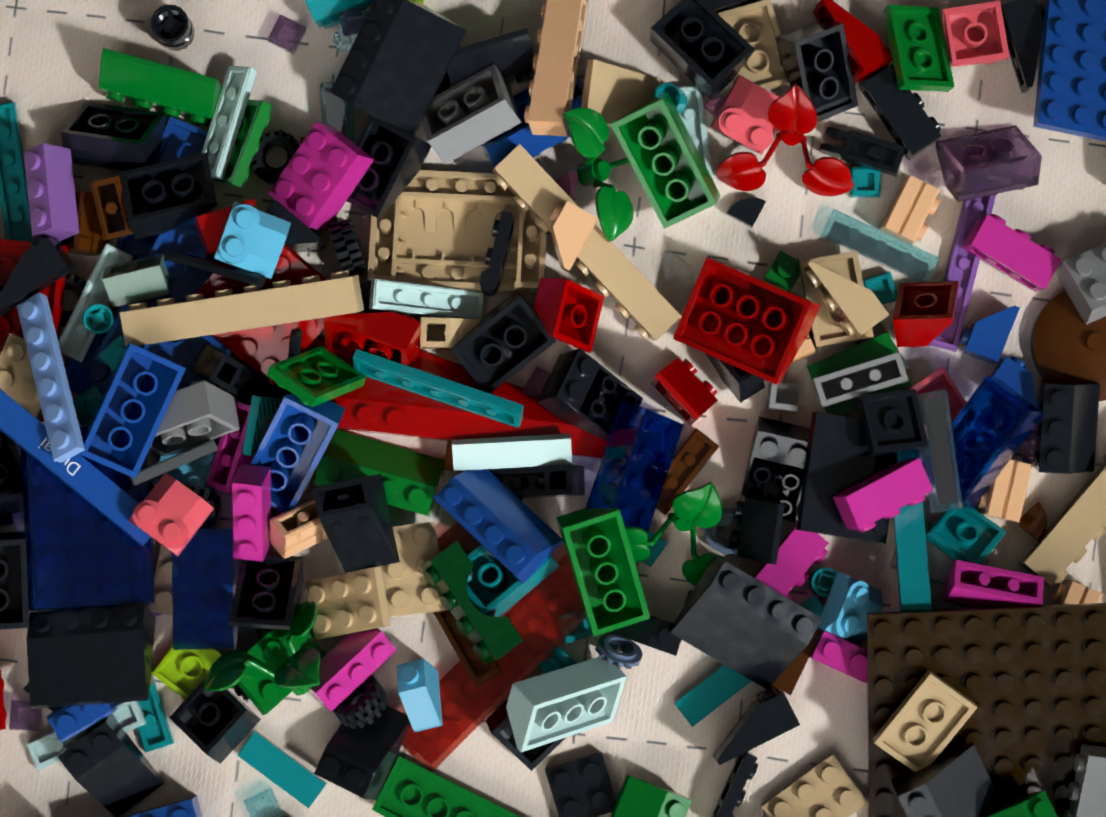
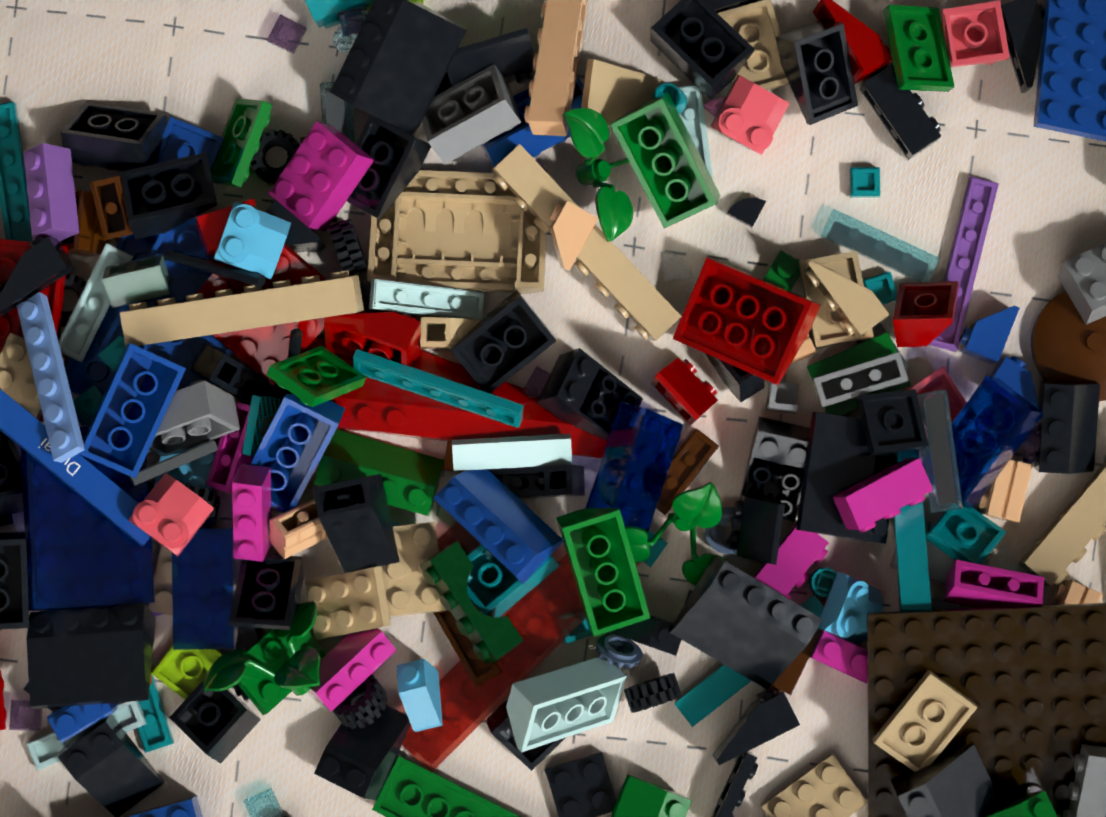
teal wheel [82,304,114,334] -> none
green slope [99,48,222,126] -> none
black wheel [151,5,195,51] -> none
light aqua tile [202,66,257,180] -> none
teal tile [237,731,327,808] -> none
black hinge [480,211,515,297] -> none
red slope [534,278,604,353] -> none
teal wheel [538,645,577,673] -> none
bright pink tile [555,171,579,202] -> none
red plant [716,84,854,196] -> none
black hinge [819,127,906,177] -> none
light nougat brick [880,175,941,245] -> none
clear purple slope [935,125,1042,202] -> none
dark pink brick [962,214,1062,292] -> none
reddish brown tile [1018,502,1047,543] -> none
none -> black tyre [624,673,682,713]

